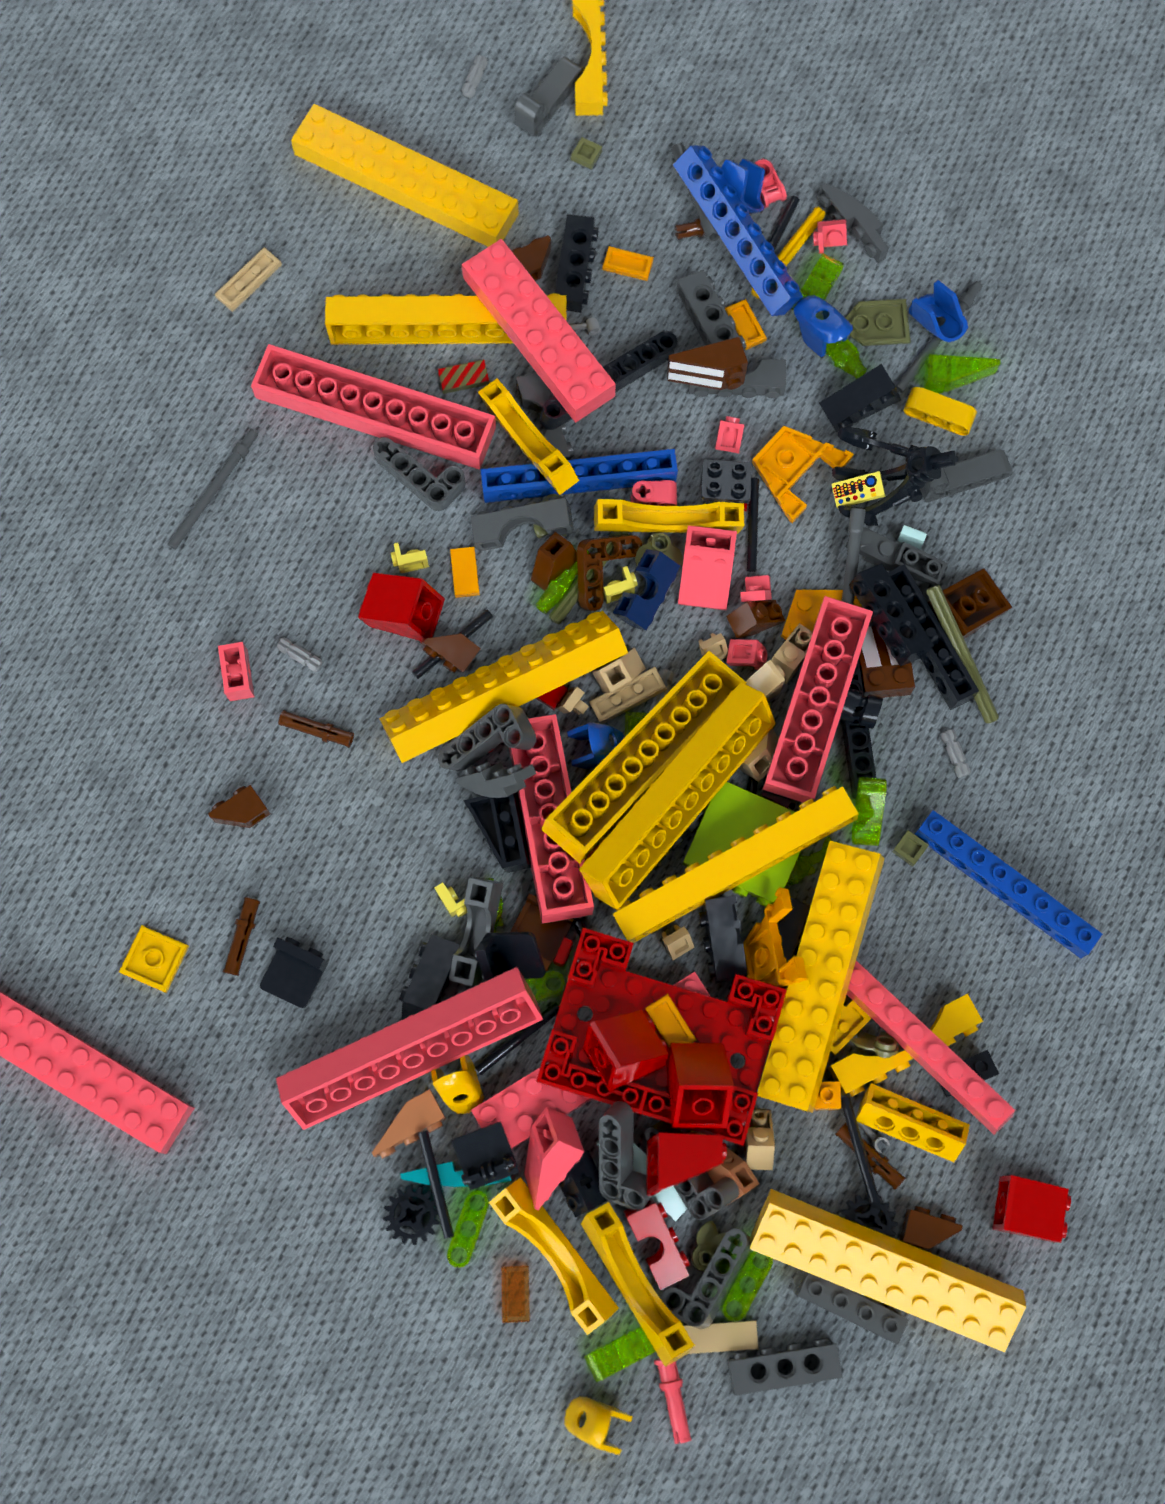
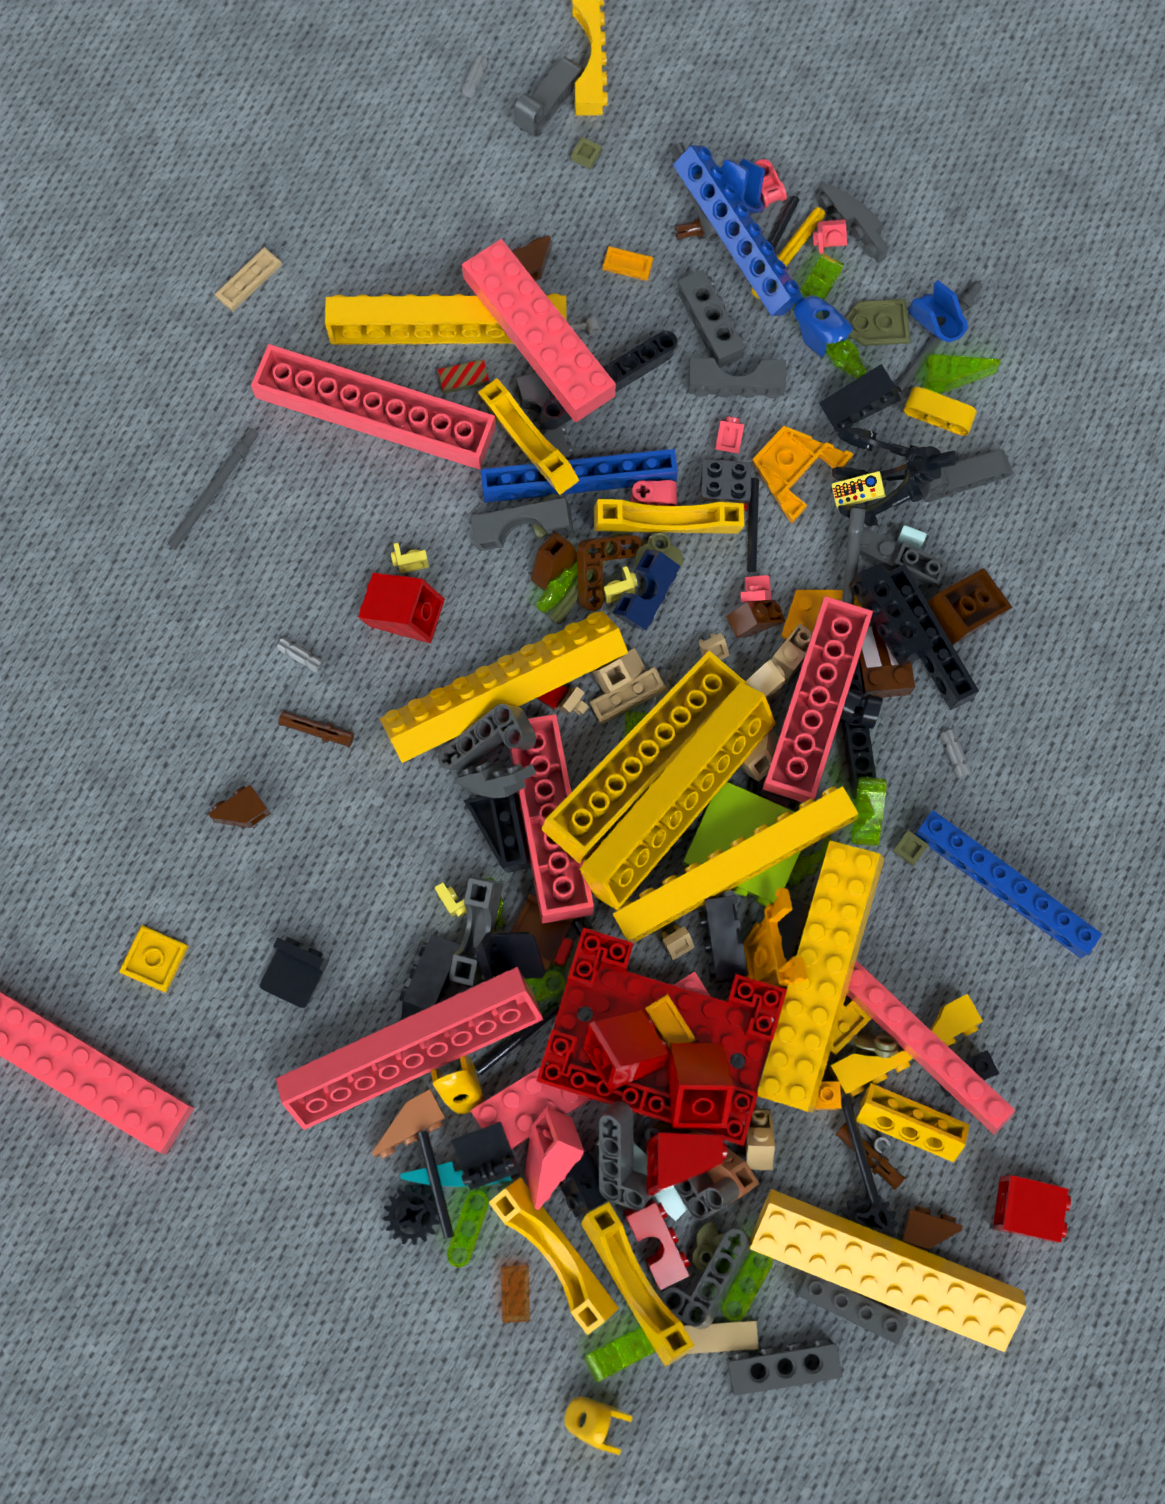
coral brick [218,642,254,701] -> none
reddish brown pin [222,897,260,976] -> none
yellow brick [291,104,519,247] -> none
dark grey beam [373,437,466,511] -> none
black bar [412,610,493,679] -> none
reddish brown slope [420,633,481,673] -> none
light orange tile [450,547,480,598] -> none
black brick [554,214,599,313] -> none
blue piece [567,722,625,769] -> none
coral pin [654,1358,692,1444] -> none
reddish brown slope [667,337,748,390] -> none
coral slope [678,525,737,610] -> none
light orange tile [725,299,767,350] -> none
coral bracket [726,639,768,670] -> none
olive axle [927,585,999,724] -> none

